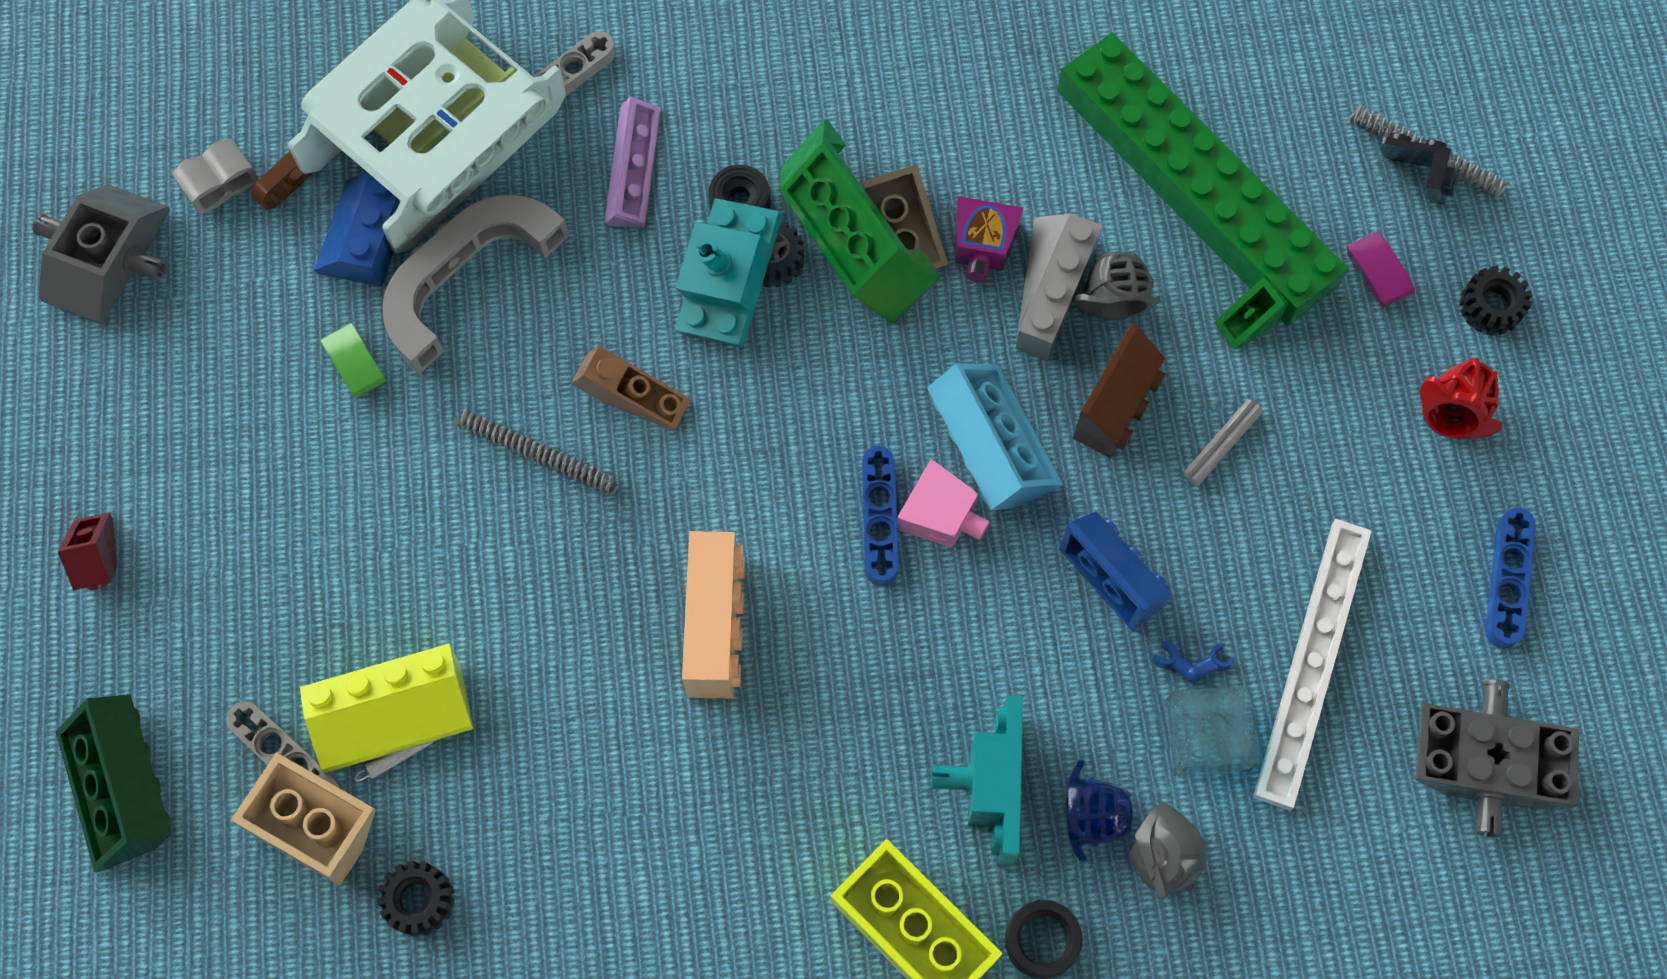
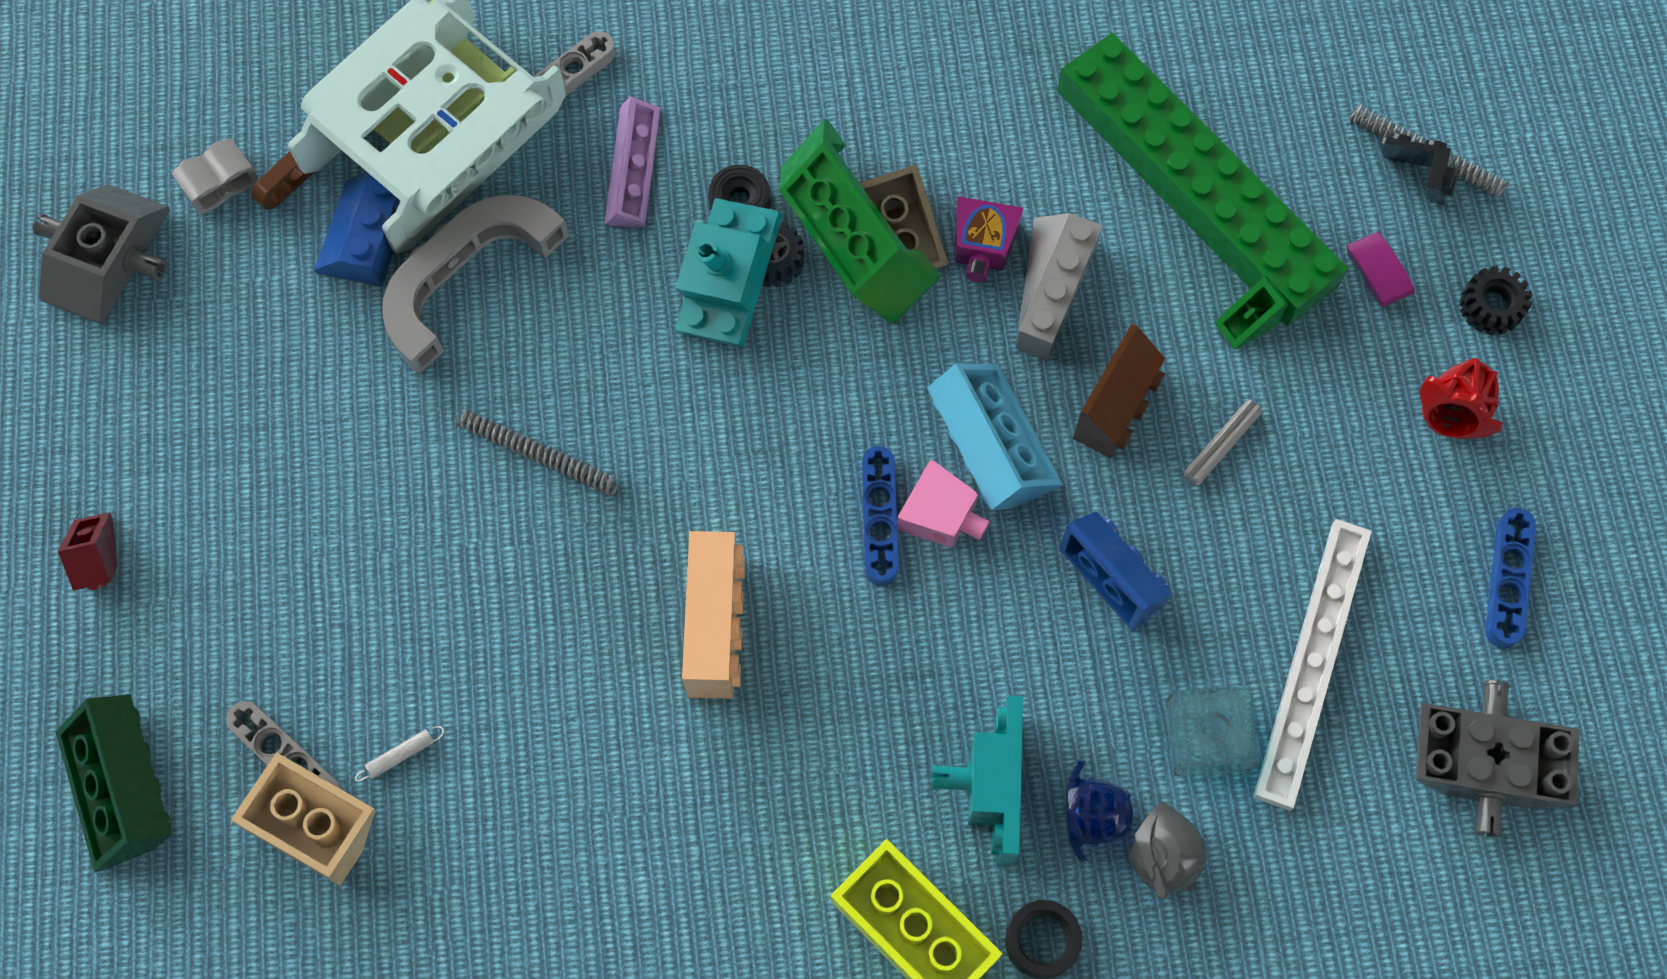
neon yellow slope [300,644,473,774] -> none
bright green slope [320,323,386,399] -> none
black tyre [377,861,455,937] -> none
medium nougat slope [571,345,691,431] -> none
dark grey piece [1074,252,1161,321] -> none
blue arm [1152,641,1235,683] -> none

